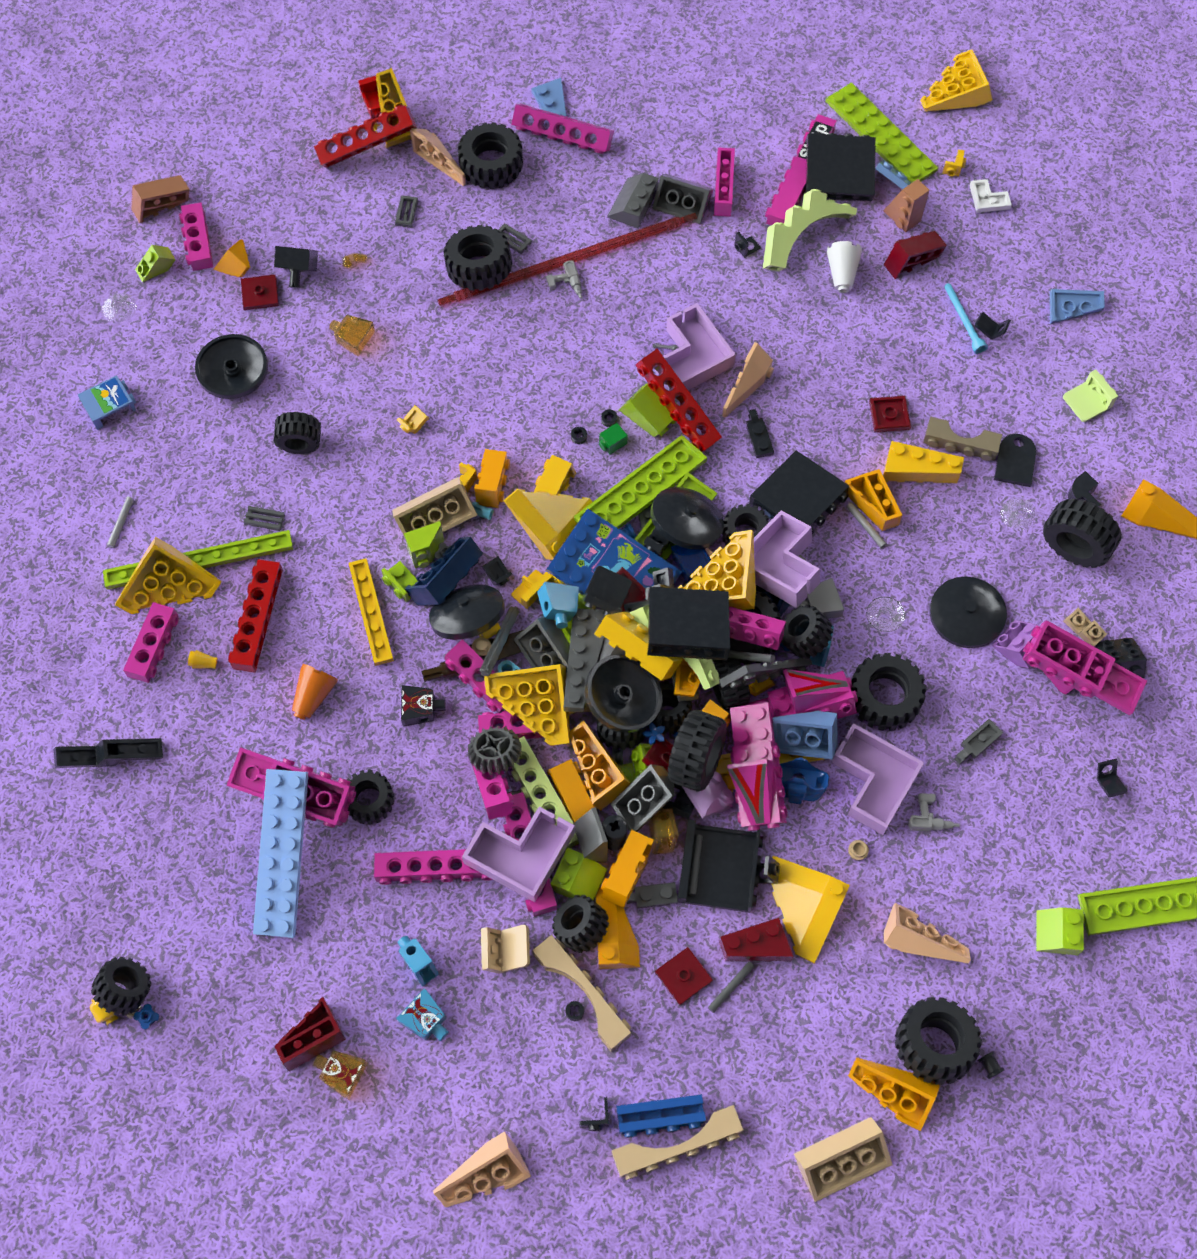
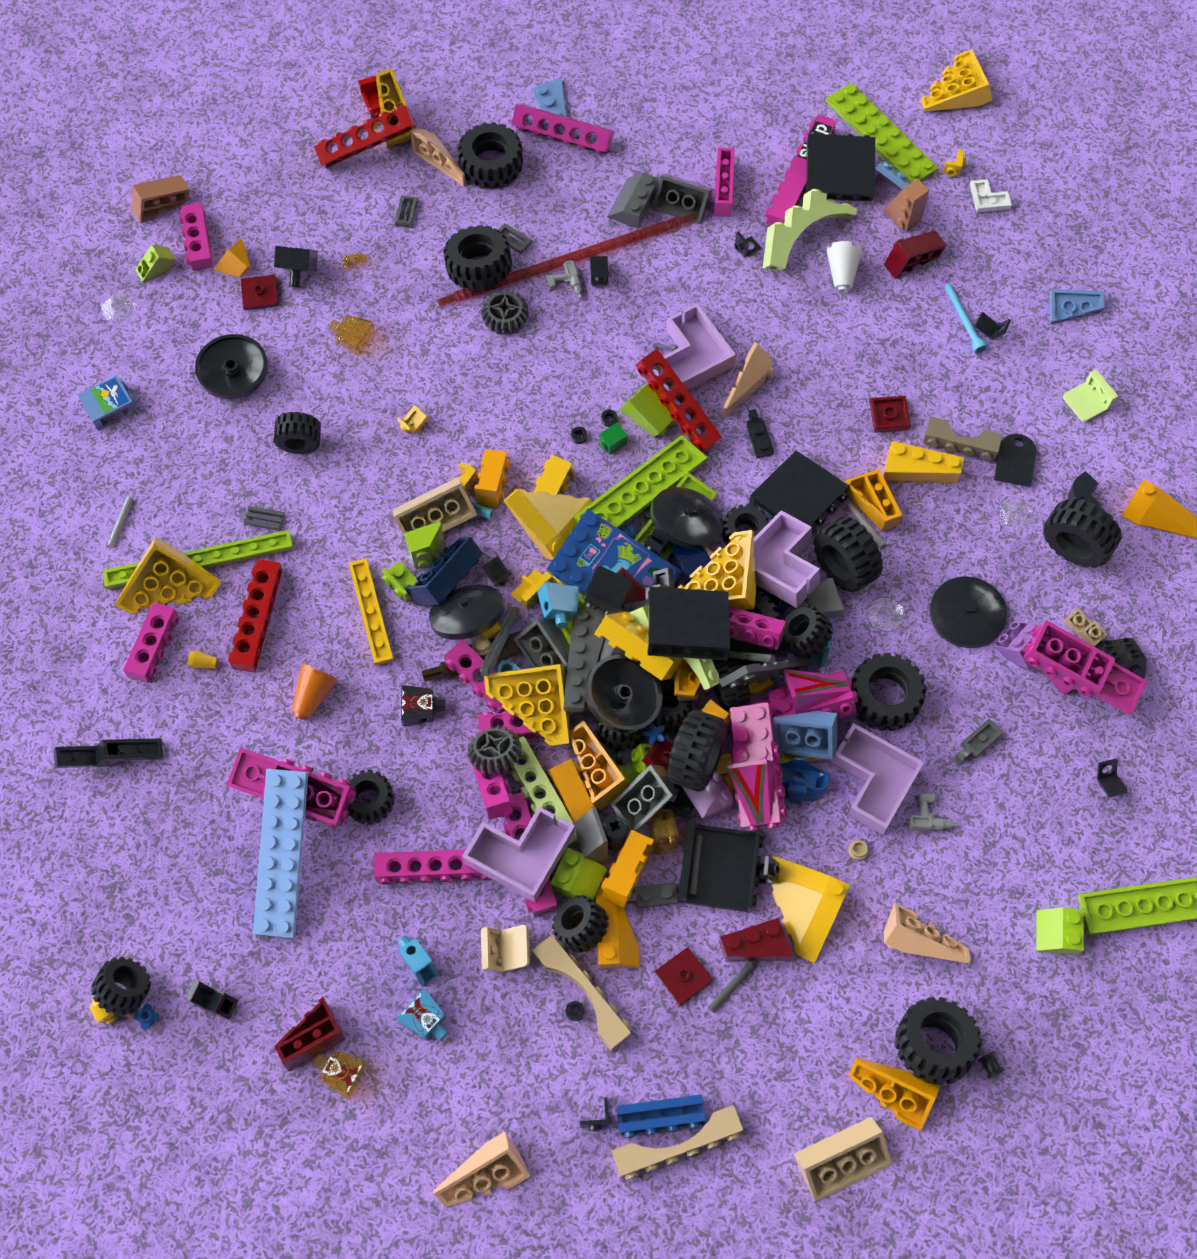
none -> black brick [185,980,239,1020]
none -> dark grey gear [481,289,529,335]
none -> black brick [590,256,609,285]
none -> black tyre [813,516,883,592]

